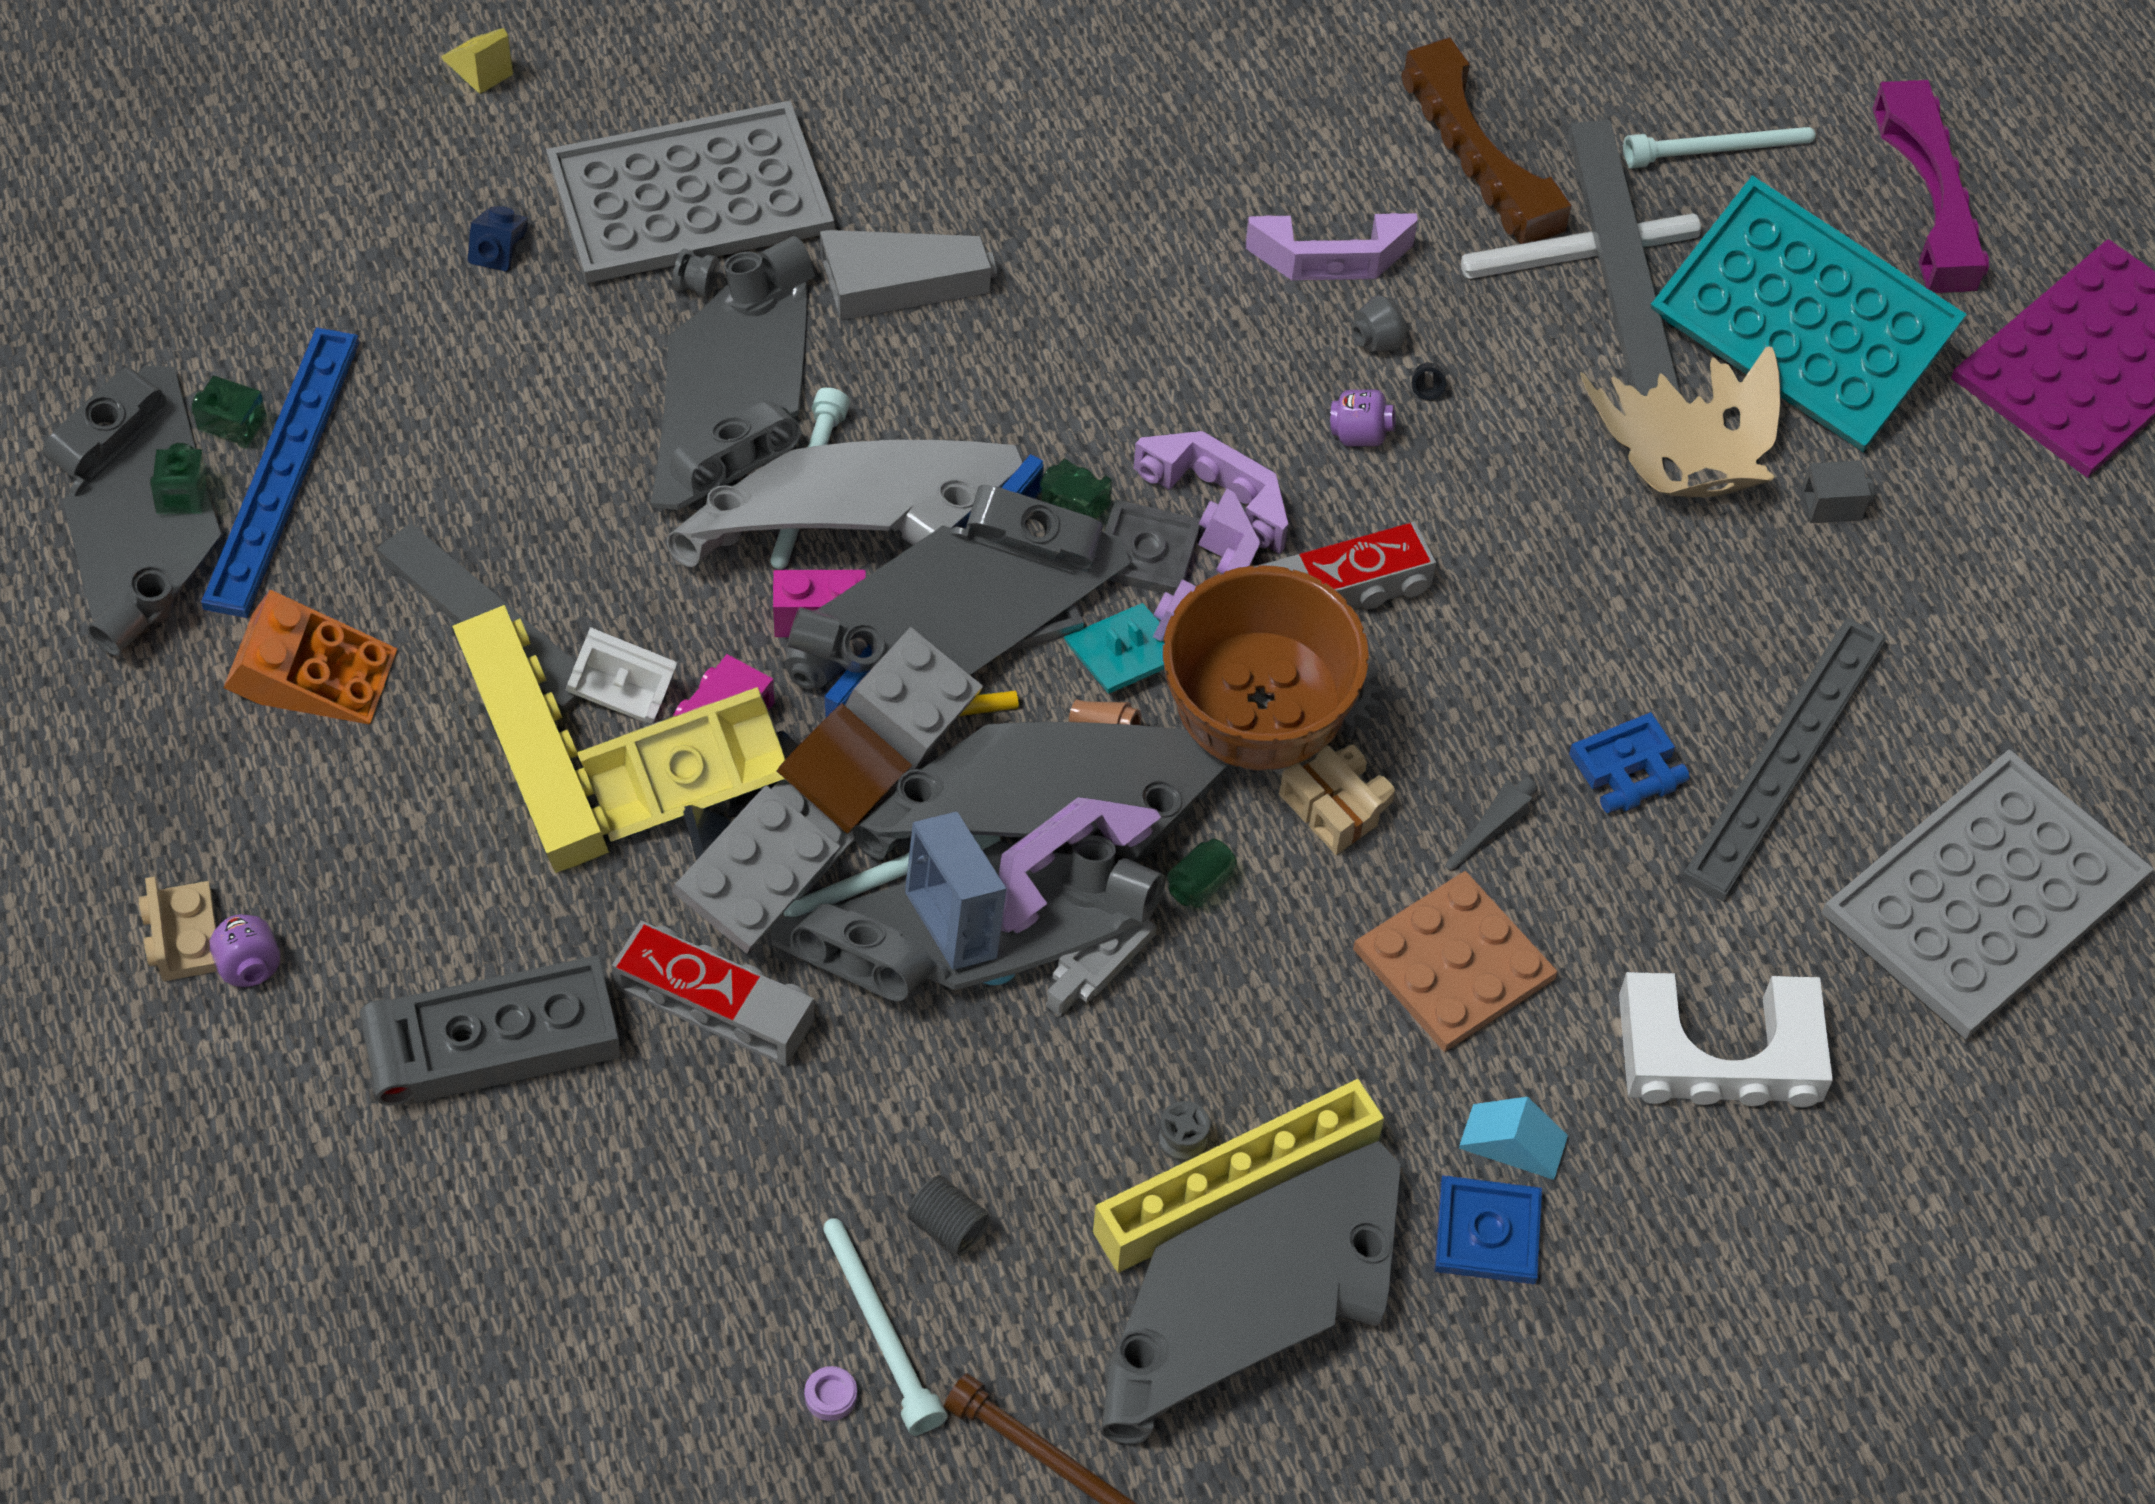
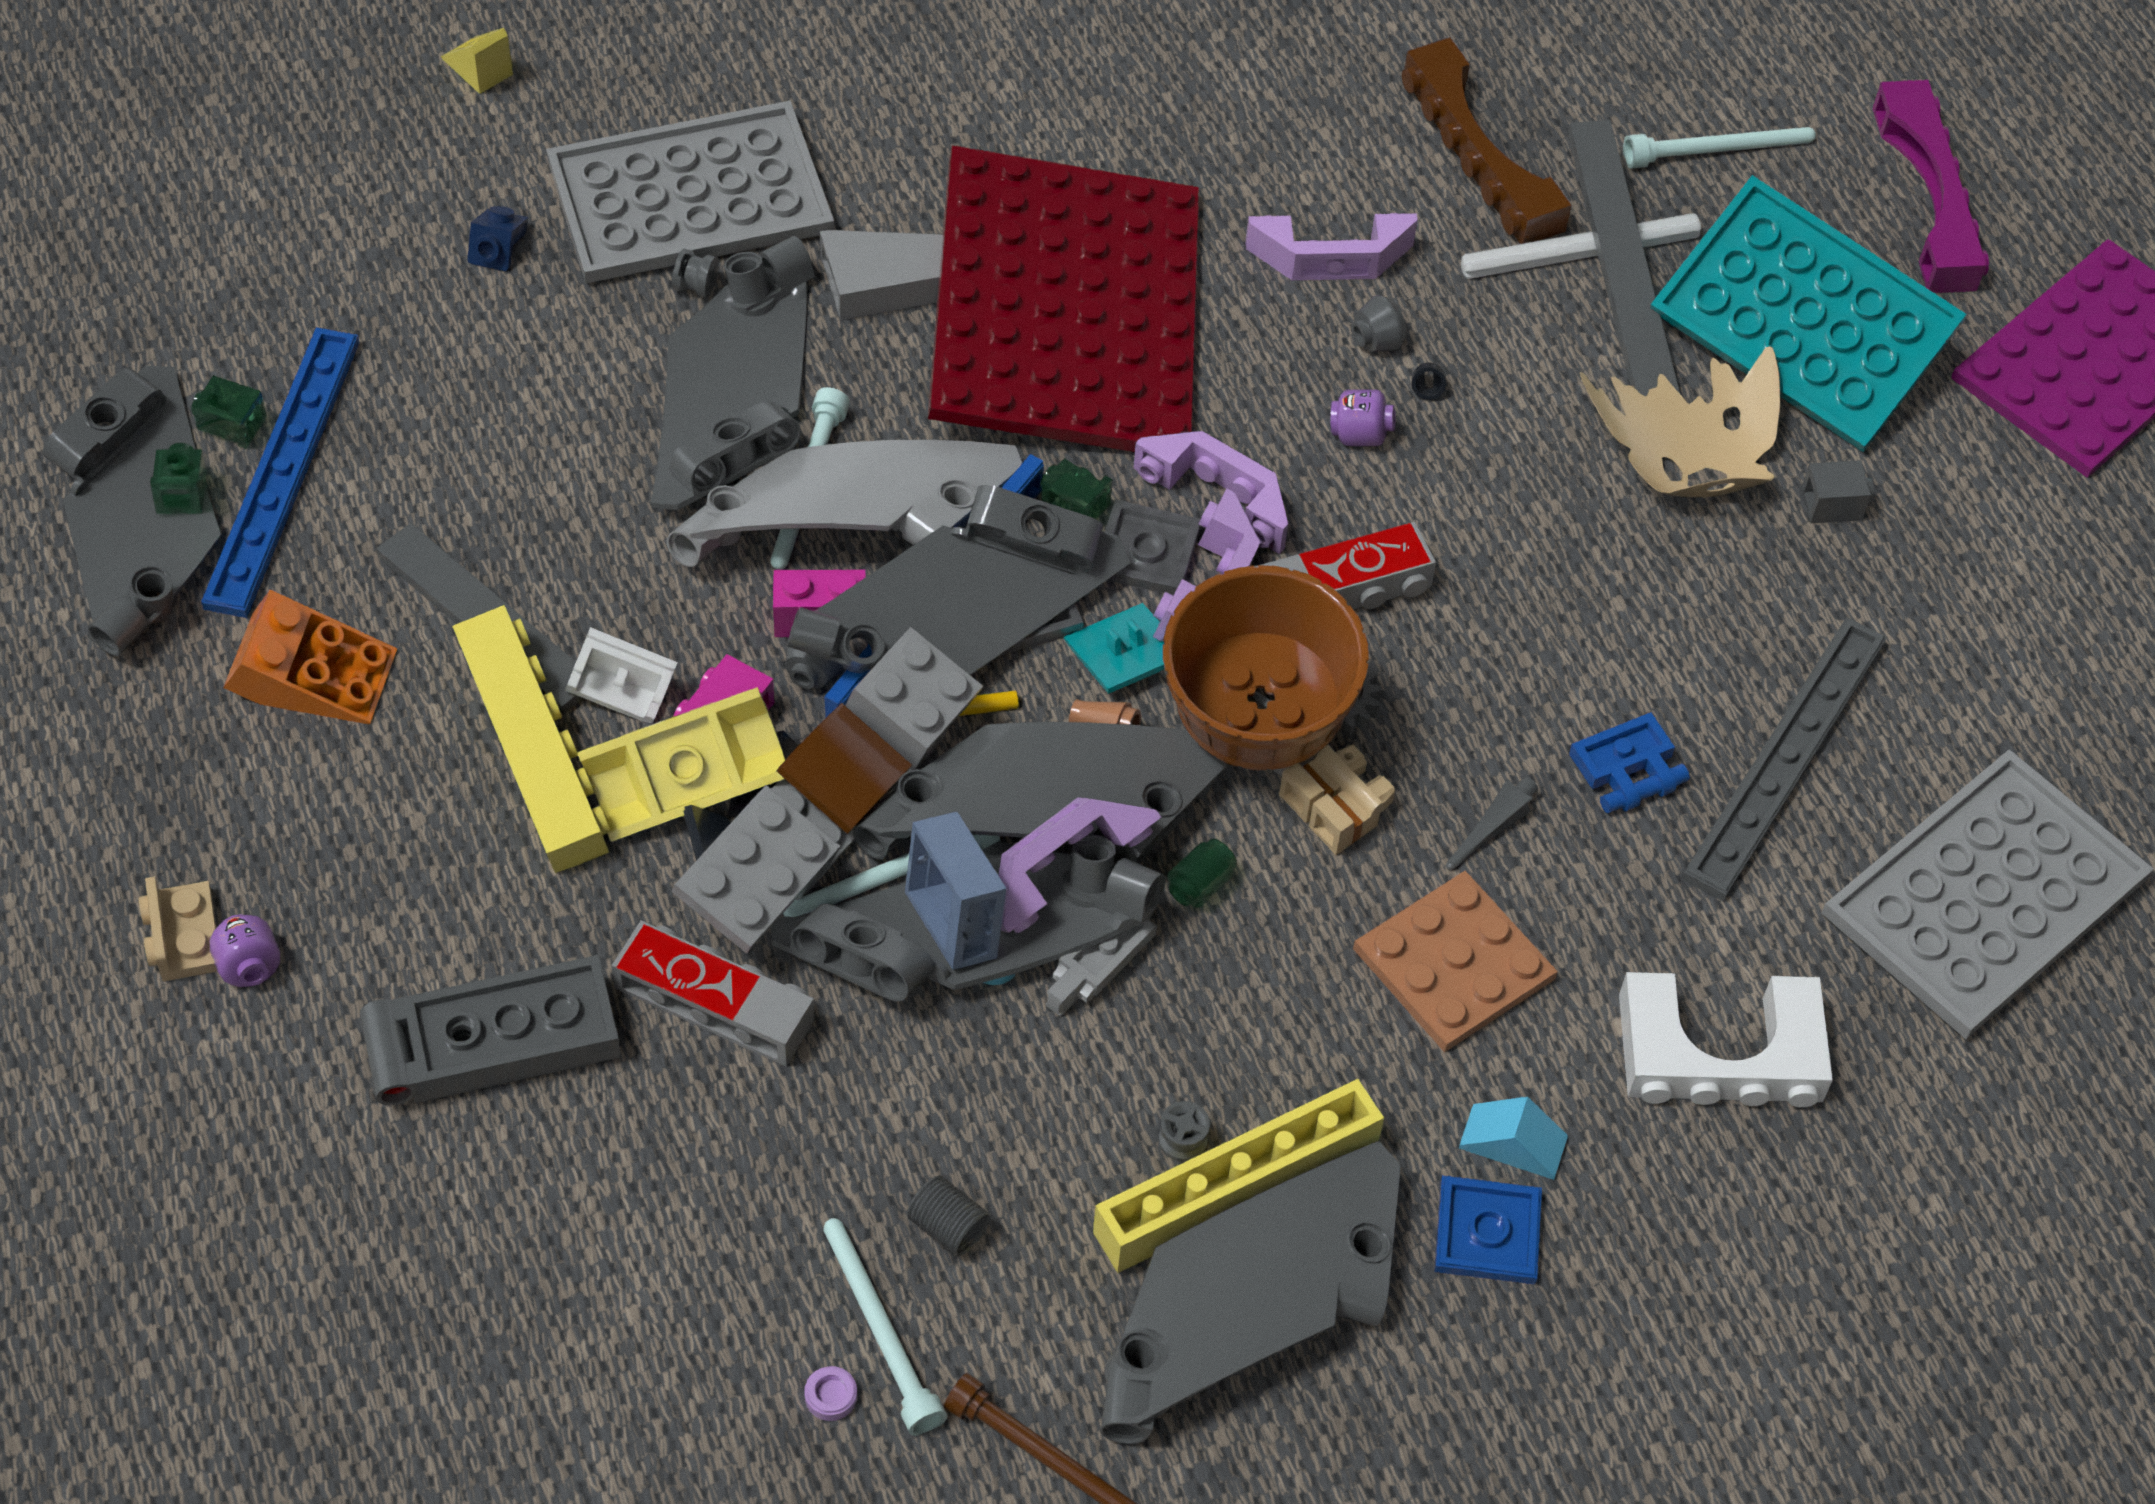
none -> dark red plate [928,145,1199,452]

